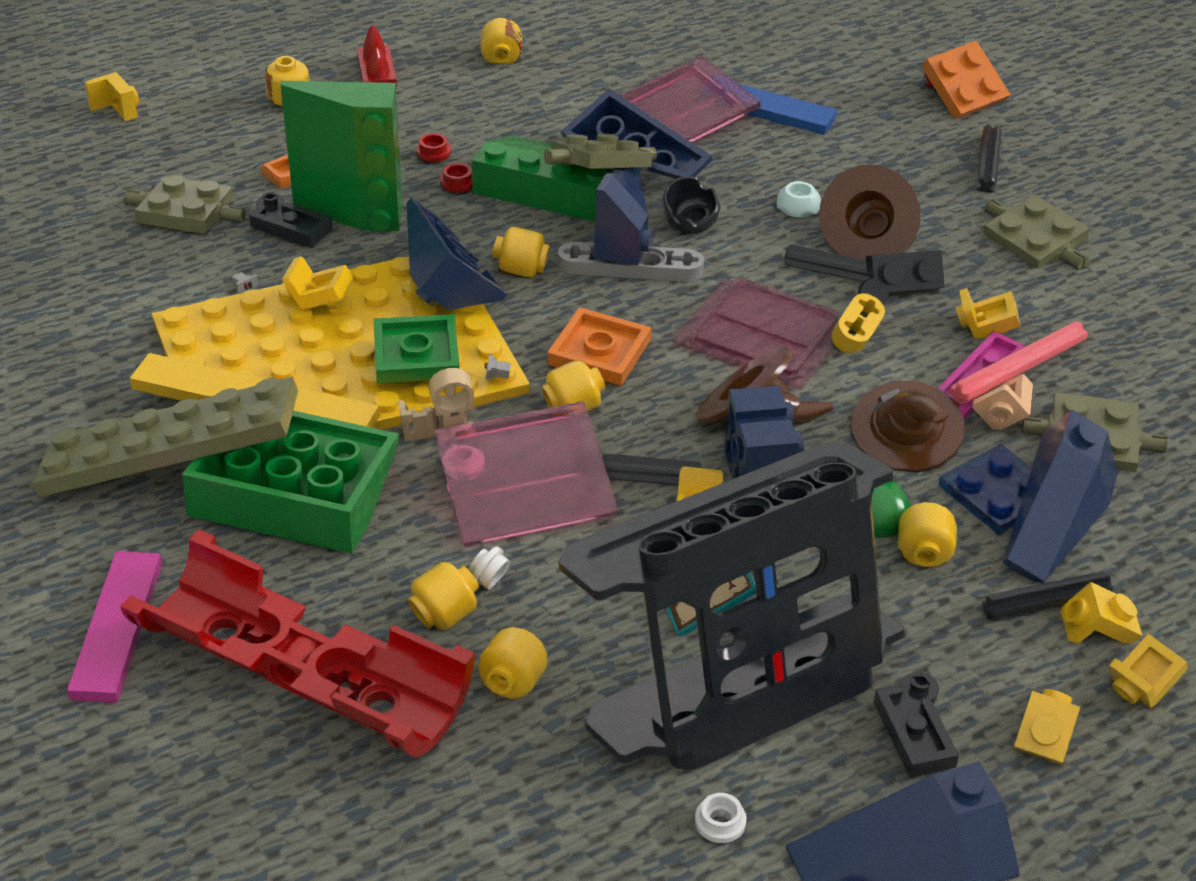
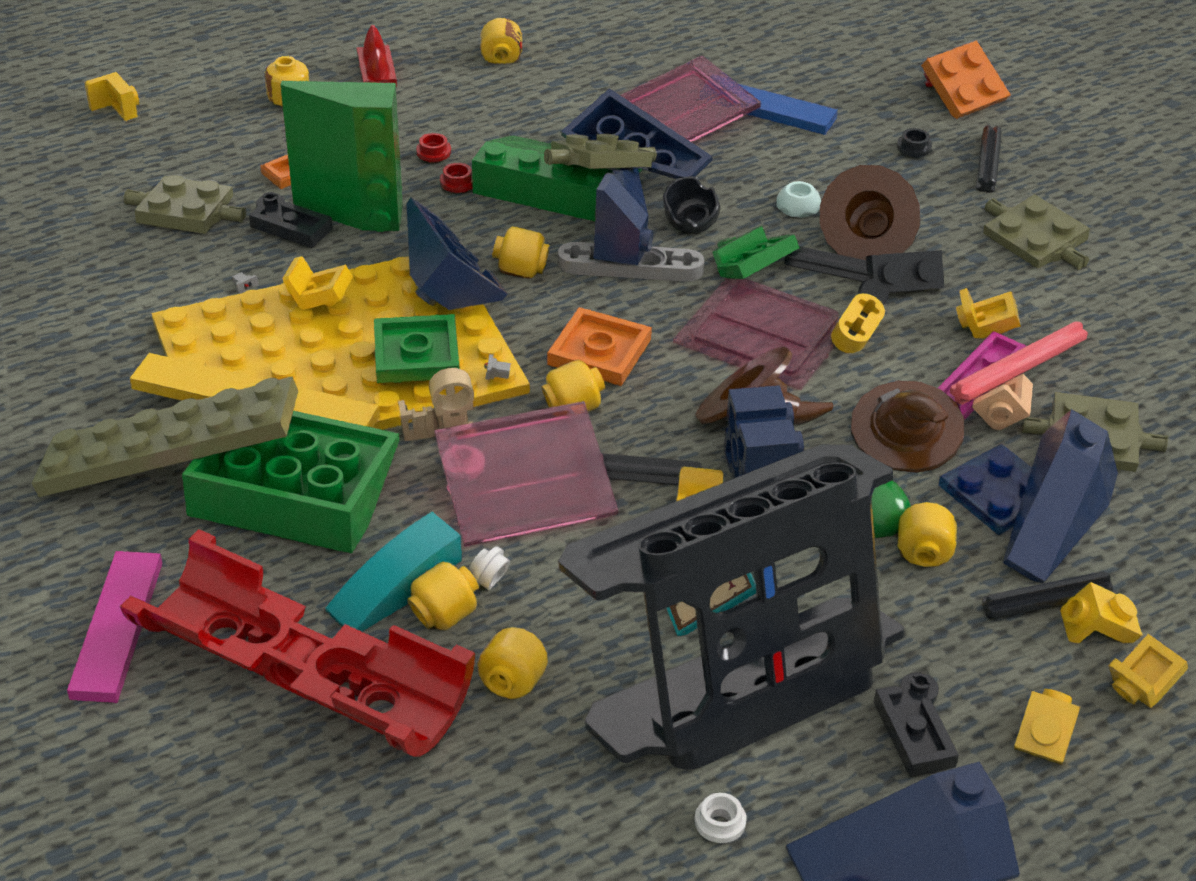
none -> teal slope [325,511,462,632]
none -> green slope [712,226,800,279]
none -> black plate [897,128,932,157]

